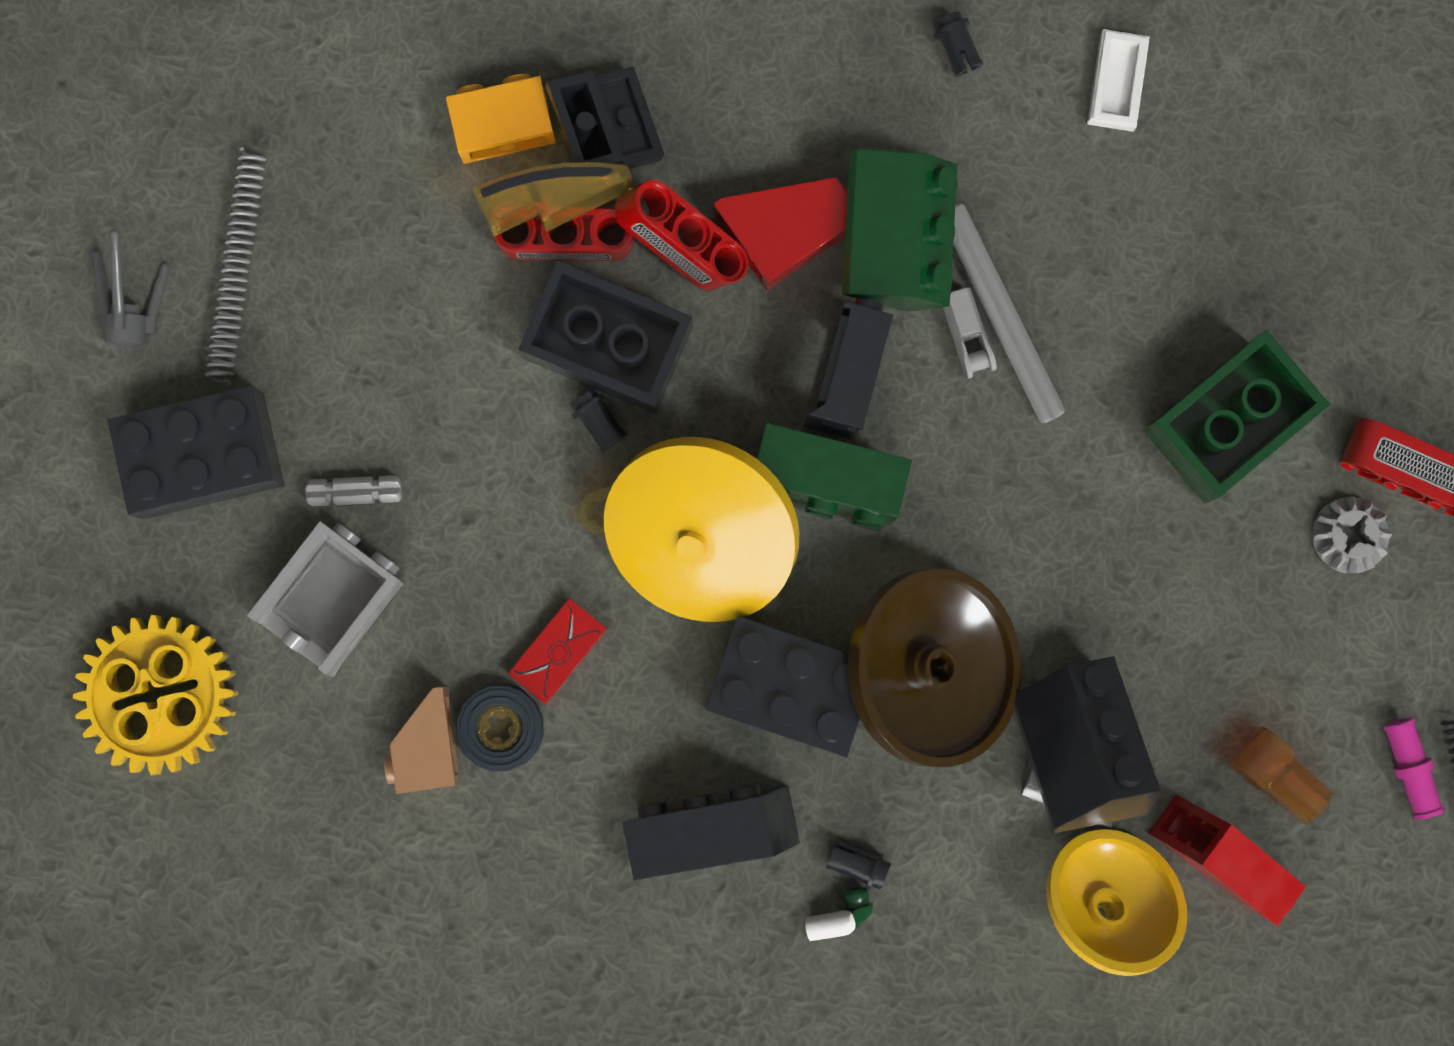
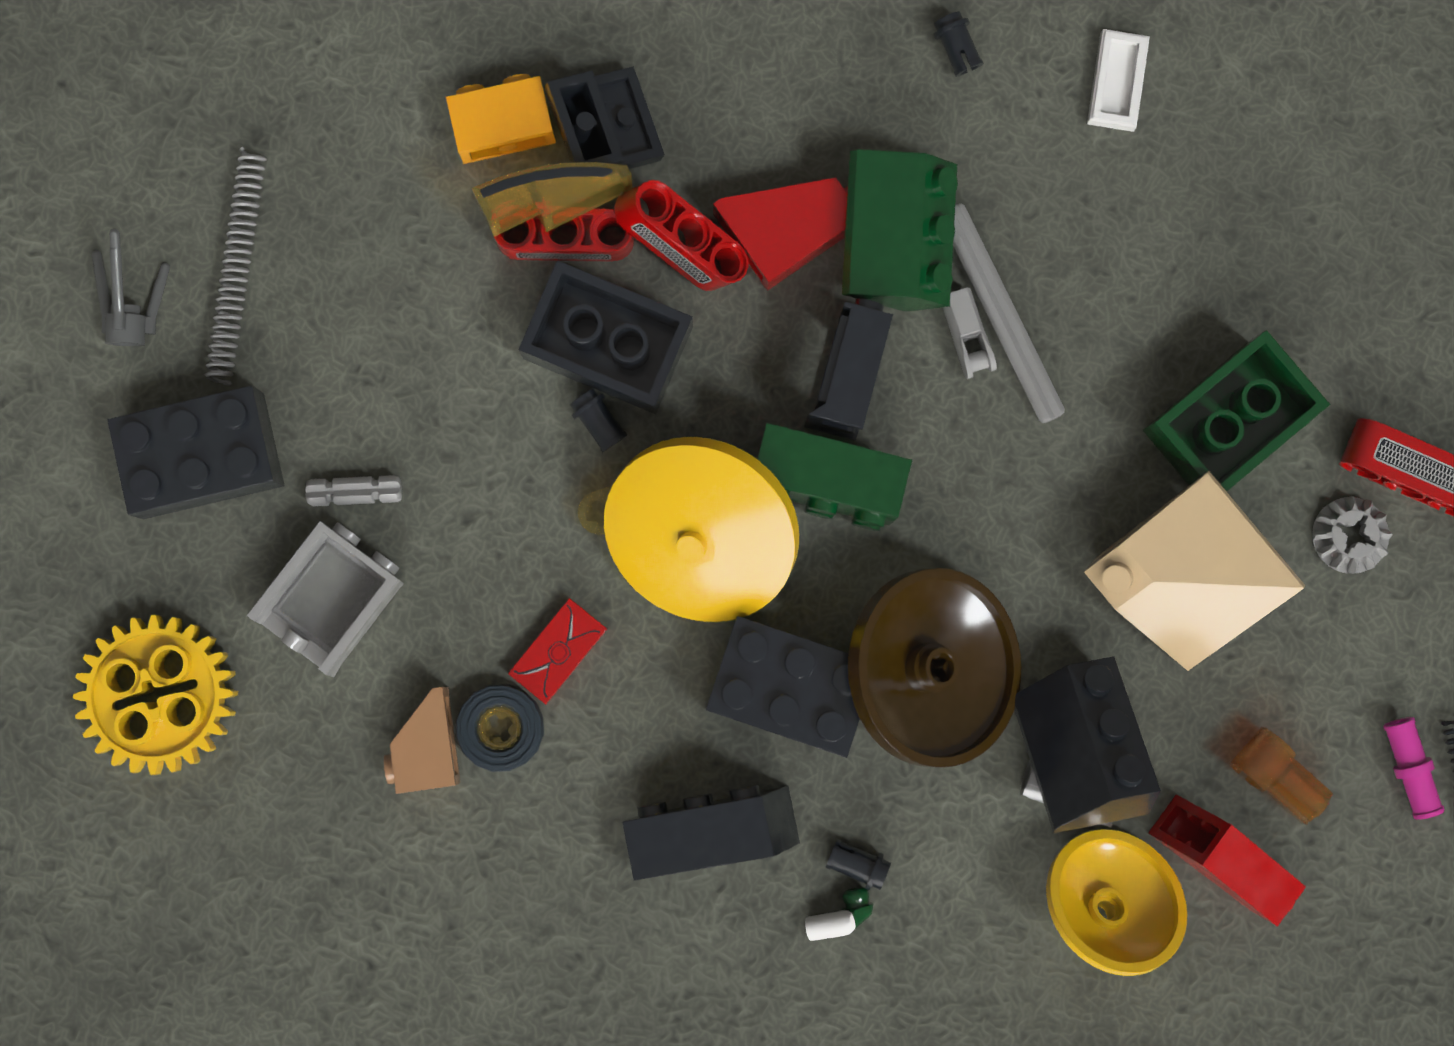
none -> tan slope [1084,471,1305,671]

